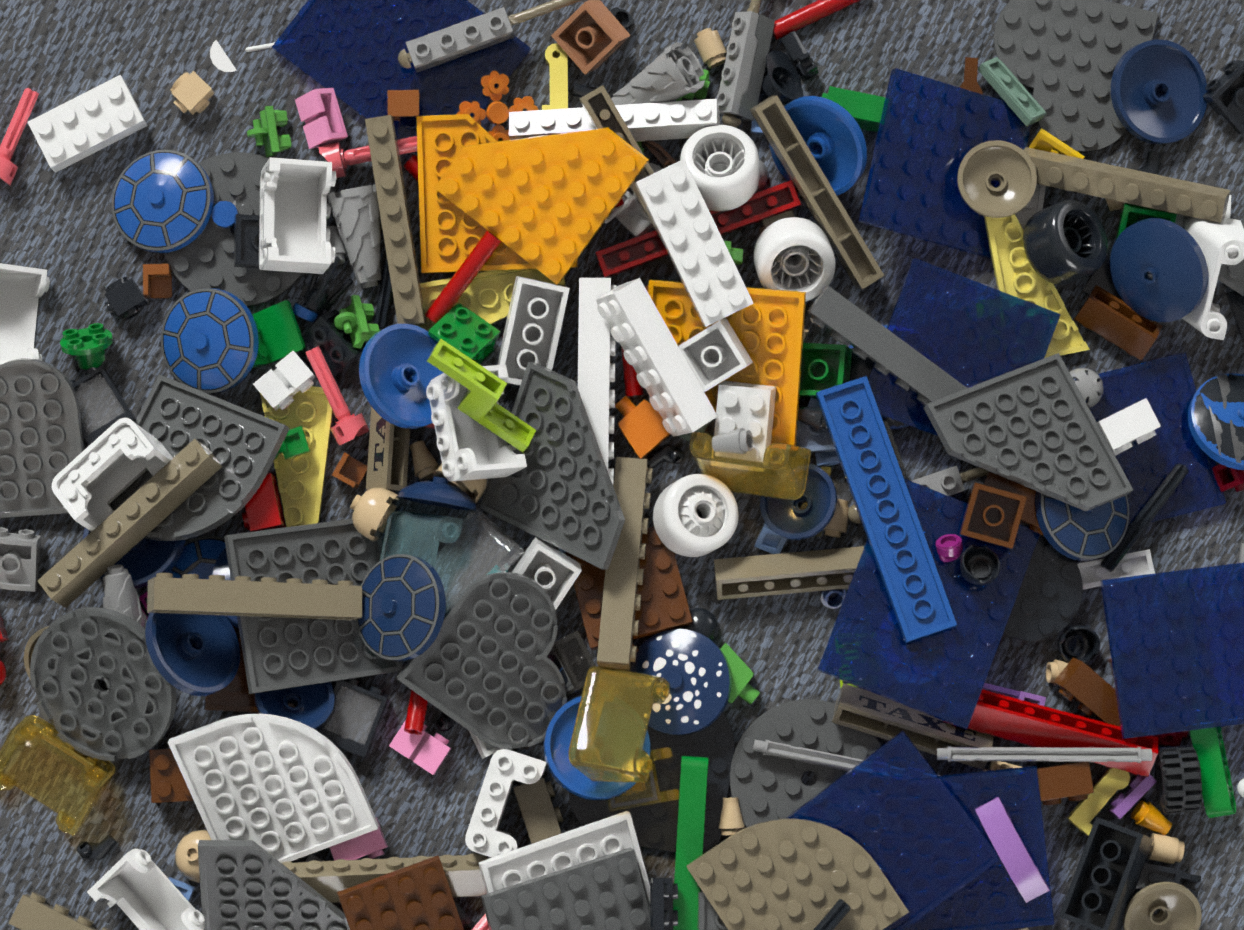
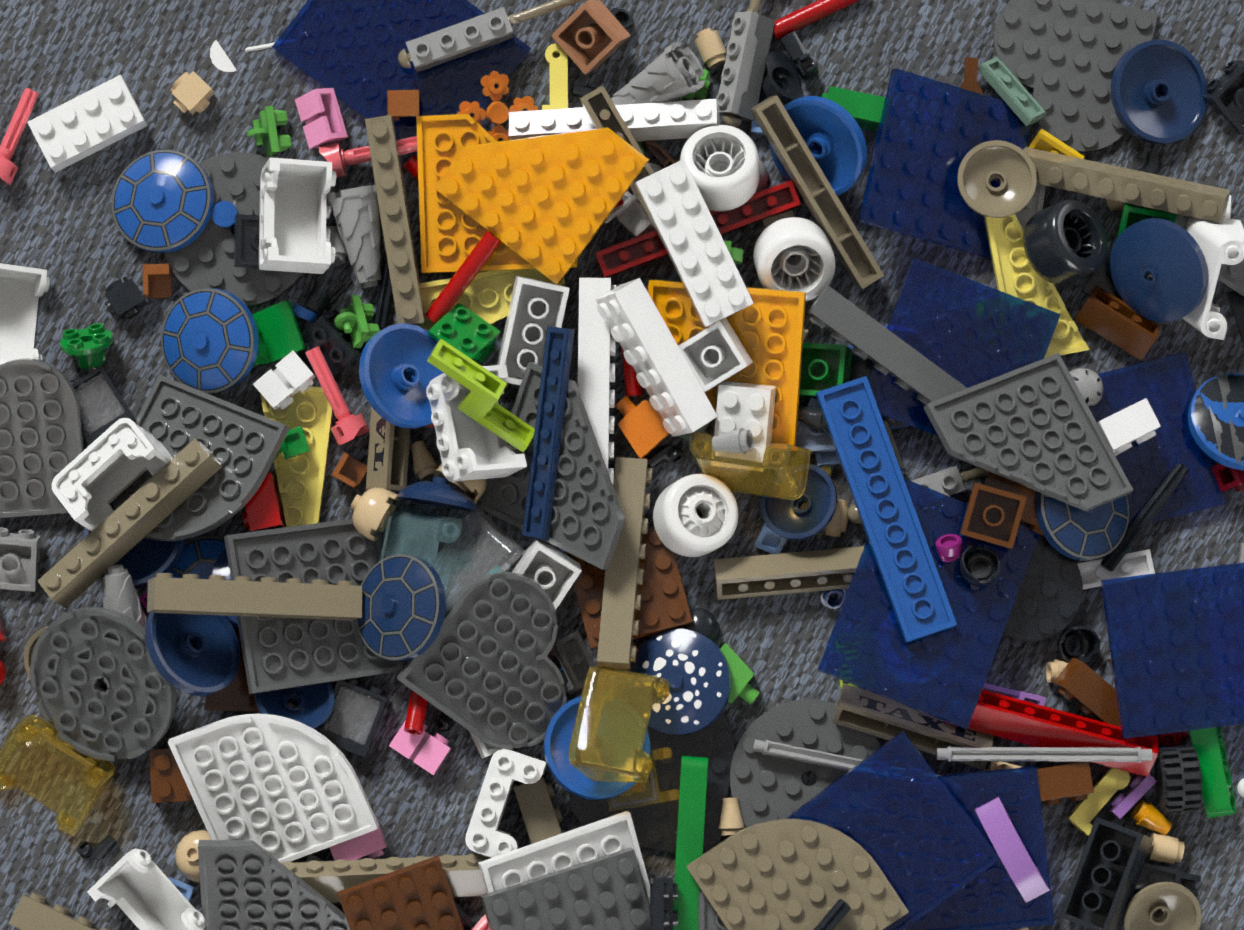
none -> dark blue tile [522,326,574,540]

